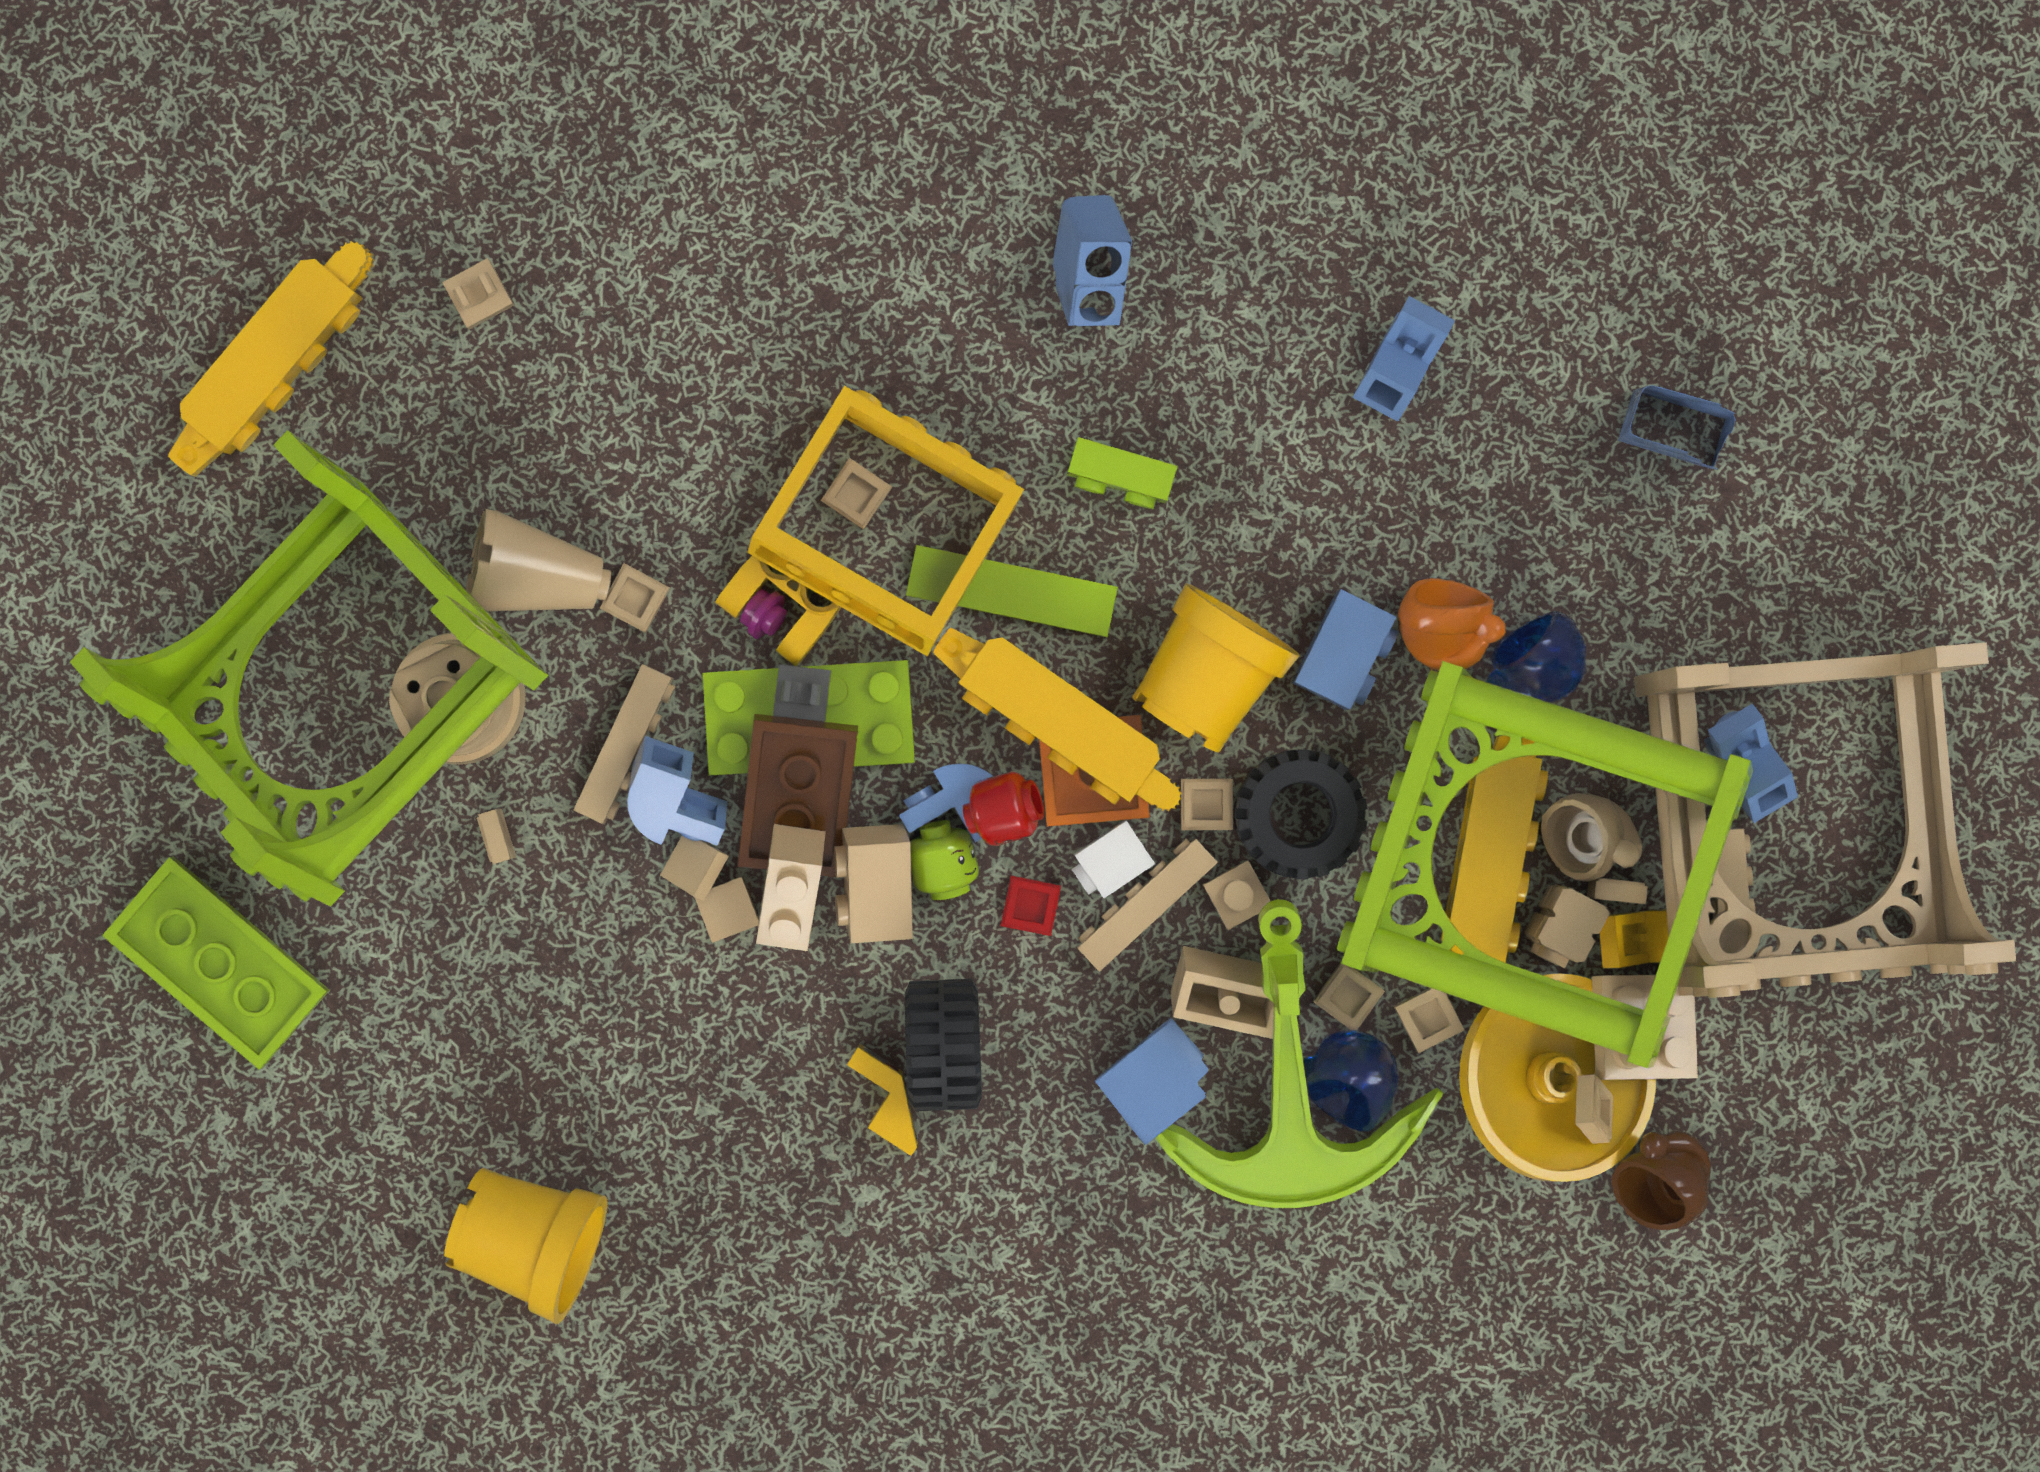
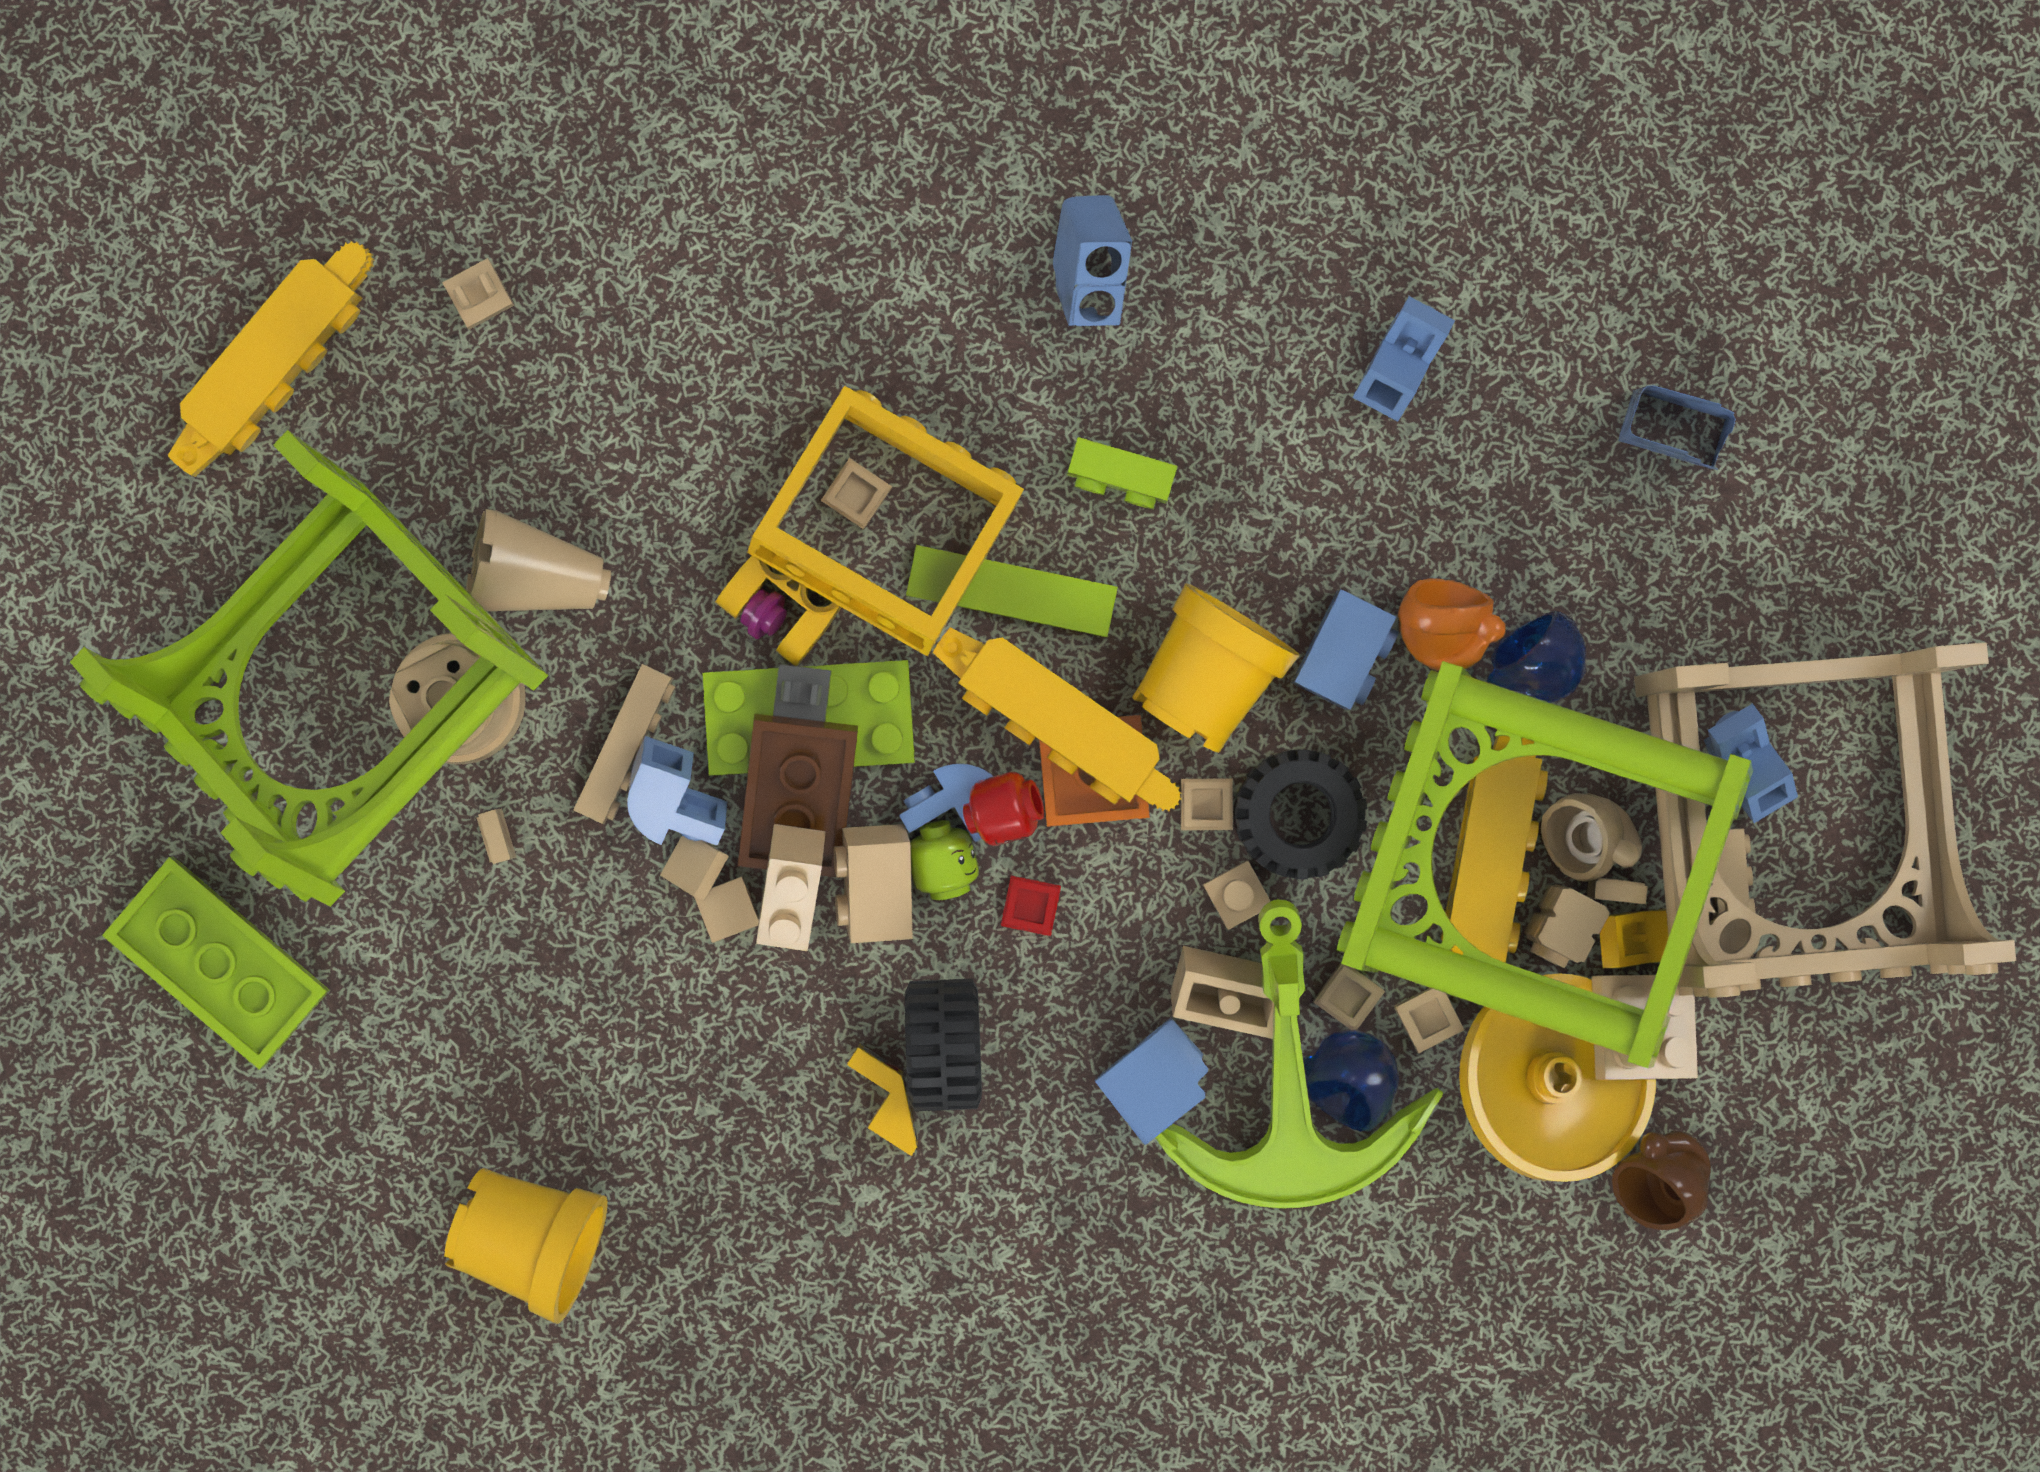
tan tile [600,563,670,633] -> none
white brick [1072,820,1155,898] -> none
tan piece [1077,838,1218,972] -> none
tan tile [1575,1074,1613,1144] -> none

